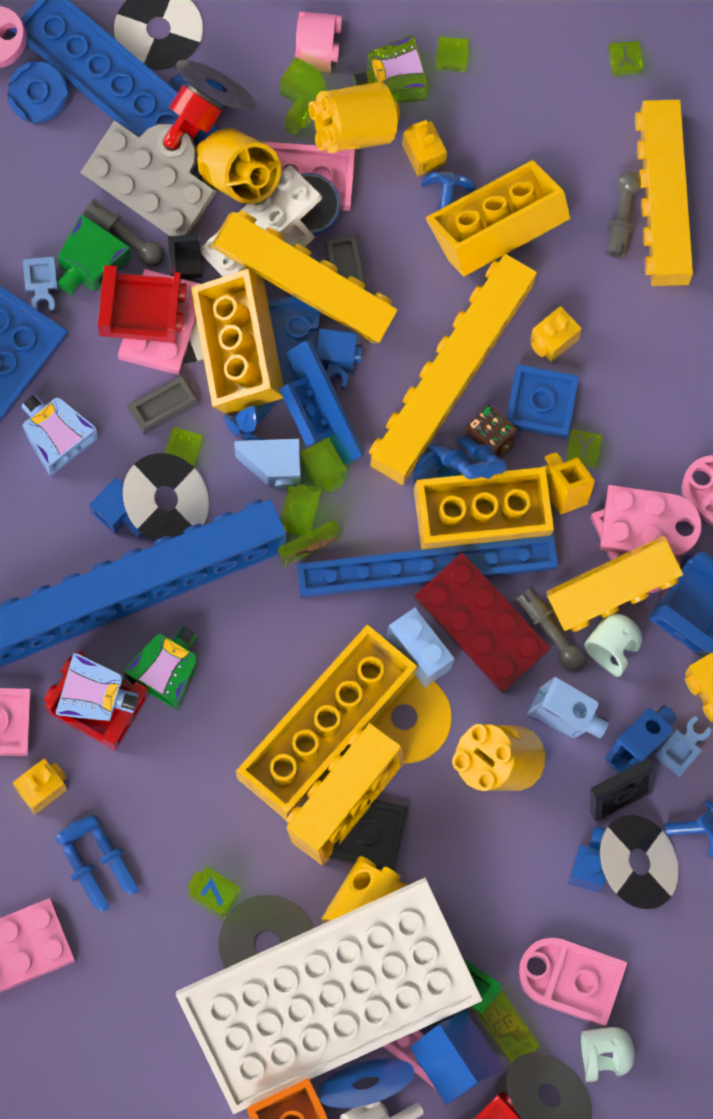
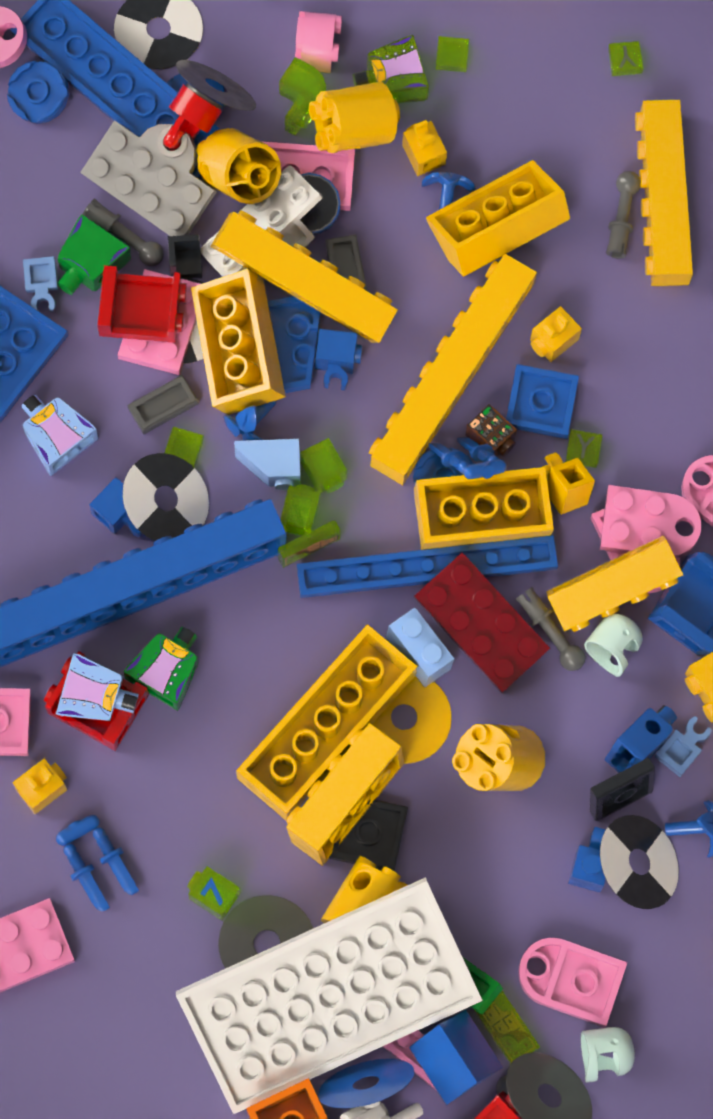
blue bracket [279,340,365,468] -> none
light blue torso [526,677,609,739] -> none

